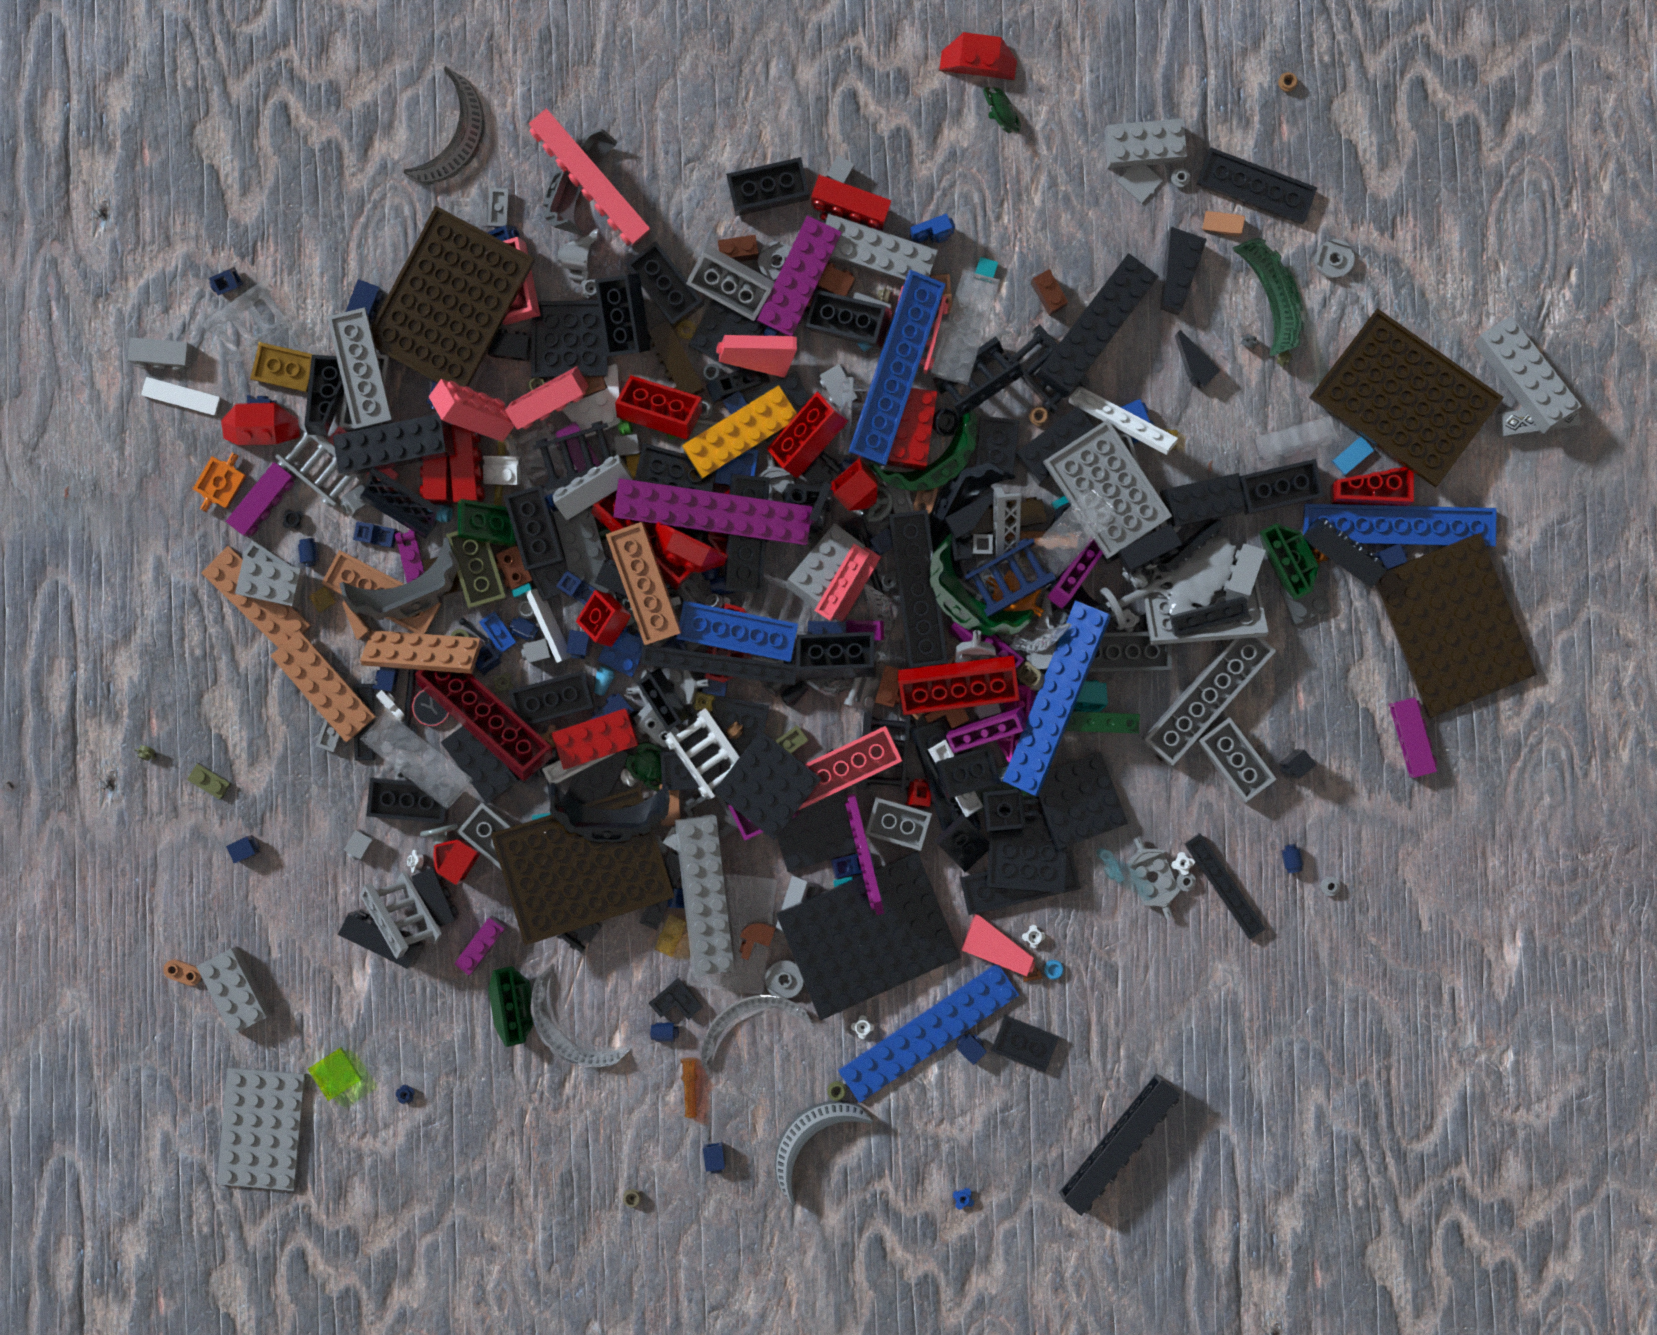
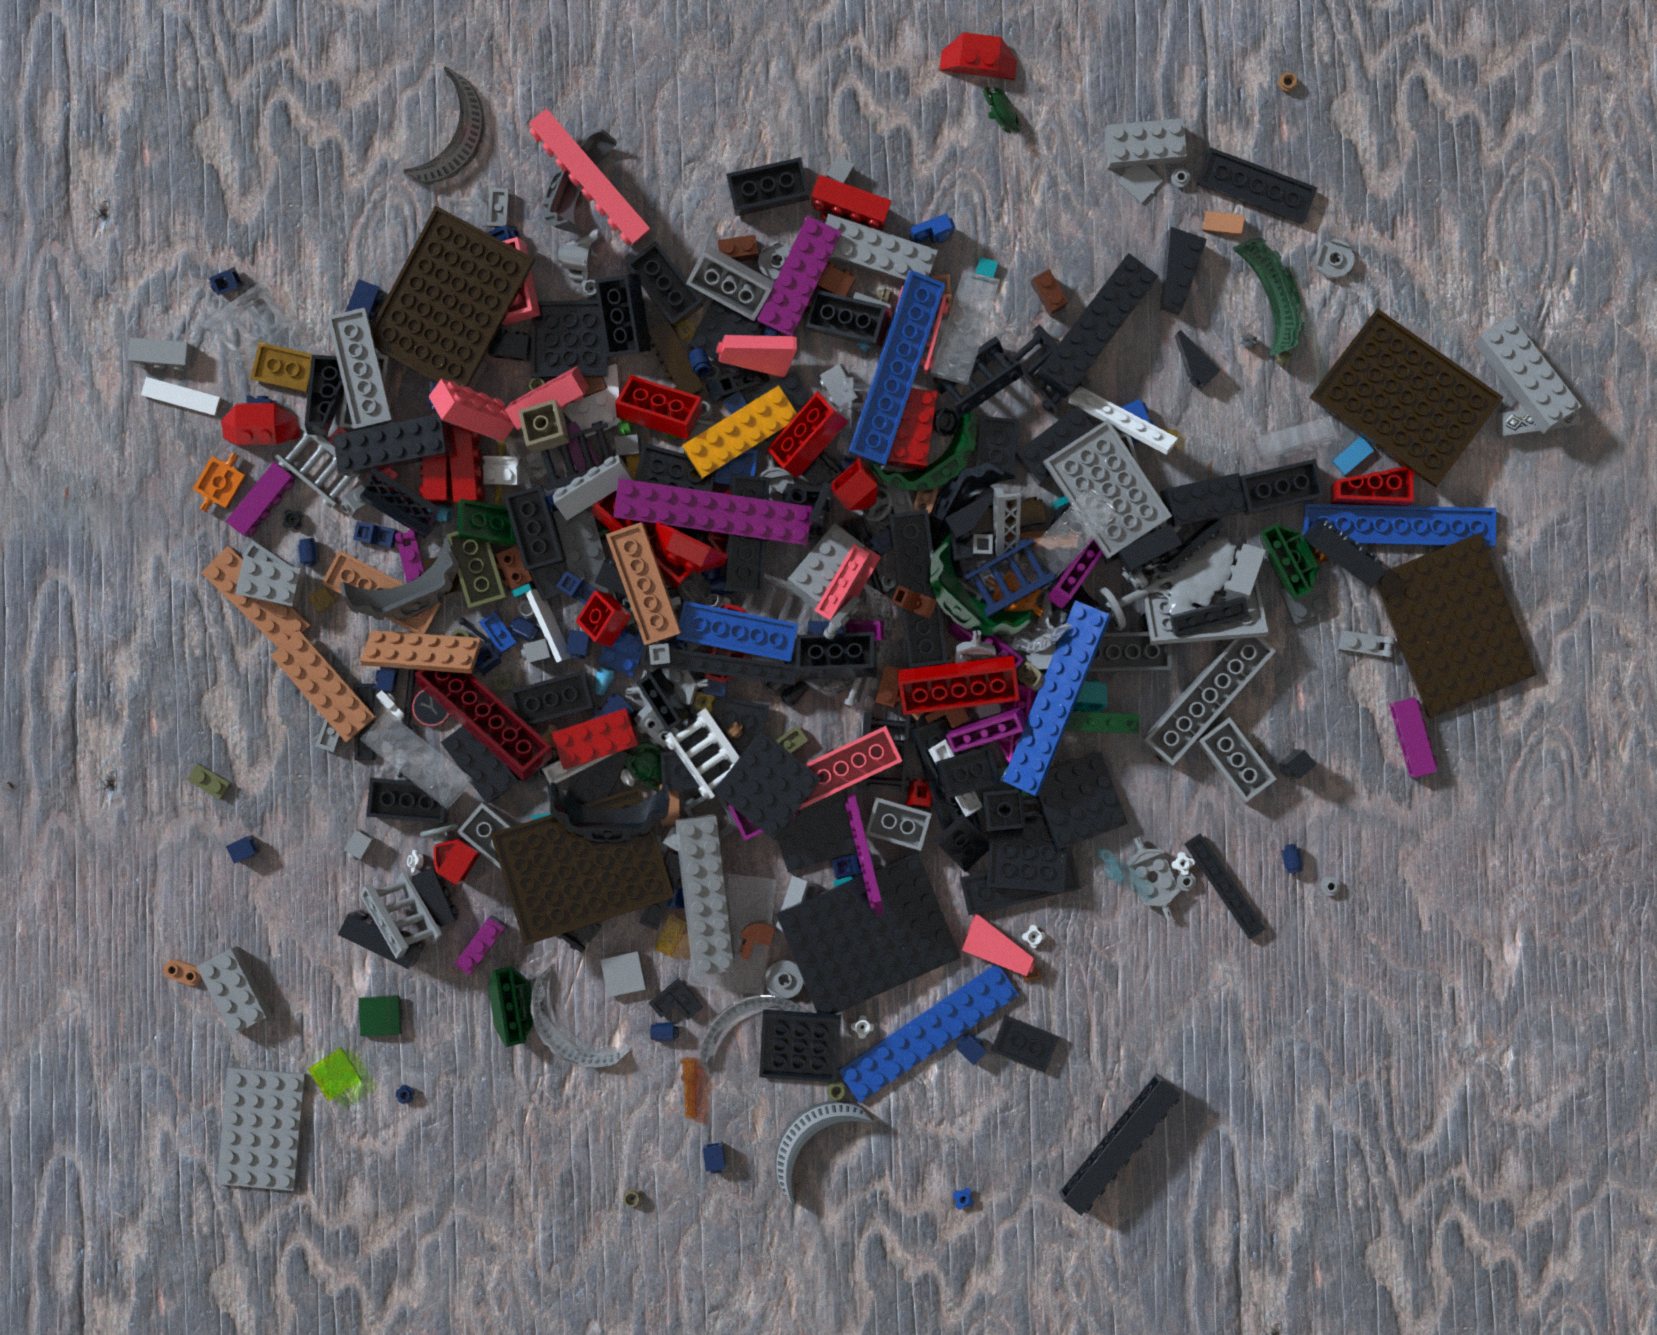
olive plate [135,745,156,761] -> none
nougat slope [342,601,371,641] -> none
medium nougat plate [1029,407,1049,426] -> none
dark azure tile [1044,959,1064,979] -> none
white plate [1123,609,1140,632] -> none
dark blue brick [1375,544,1408,570] -> none
none -> dark green slope [358,995,402,1036]
none -> dark tan brick [518,399,570,454]
none -> light grey tile [600,951,646,997]
none -> light grey plate [649,644,670,665]
none -> dark blue brick [688,348,711,377]
none -> black plate [759,1009,841,1083]
none -> light grey plate [824,595,861,639]
none -> copper brick [891,585,937,619]
none -> light grey plate [1338,630,1395,658]

